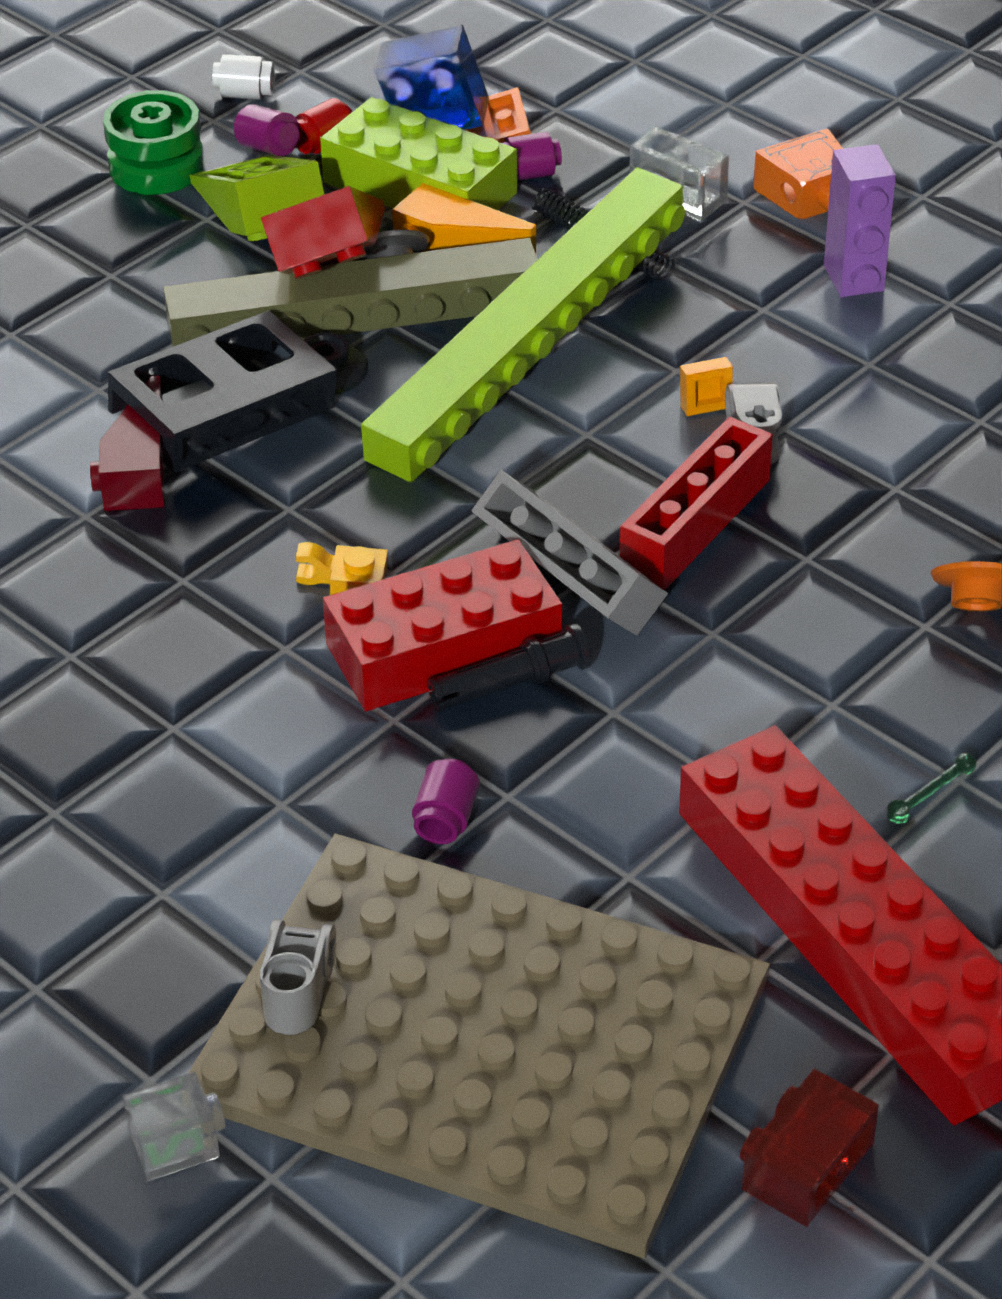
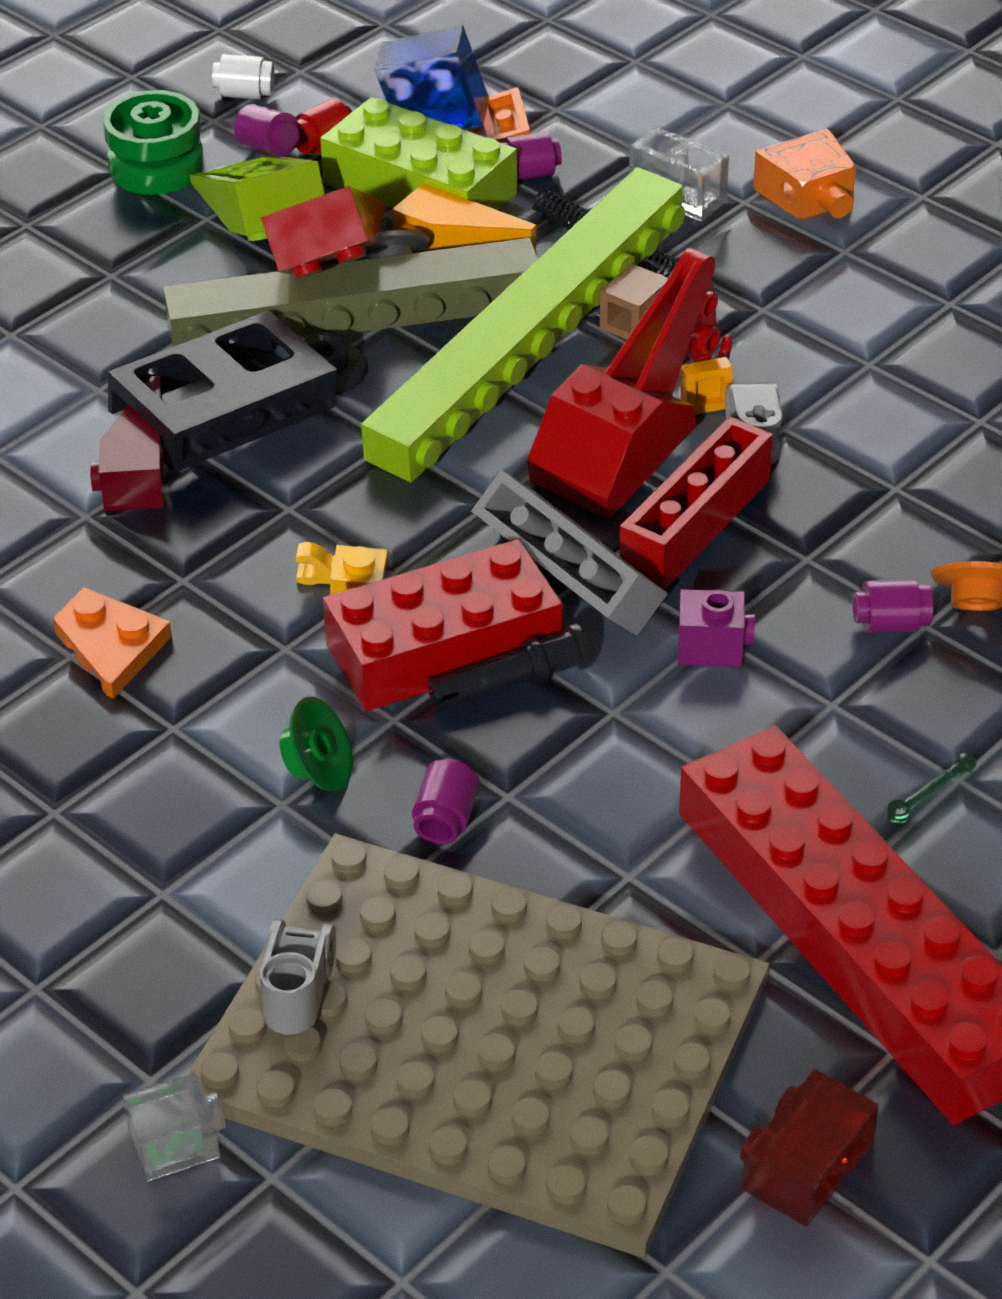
medium lavender brick [824,144,896,297] -> none
none -> orange wing [53,587,172,699]
none -> green piece [279,696,353,792]
none -> red slope [527,248,732,520]
none -> medium nougat brick [600,263,668,340]
none -> magenta brick [678,589,755,667]
none -> magenta brick [852,579,933,634]

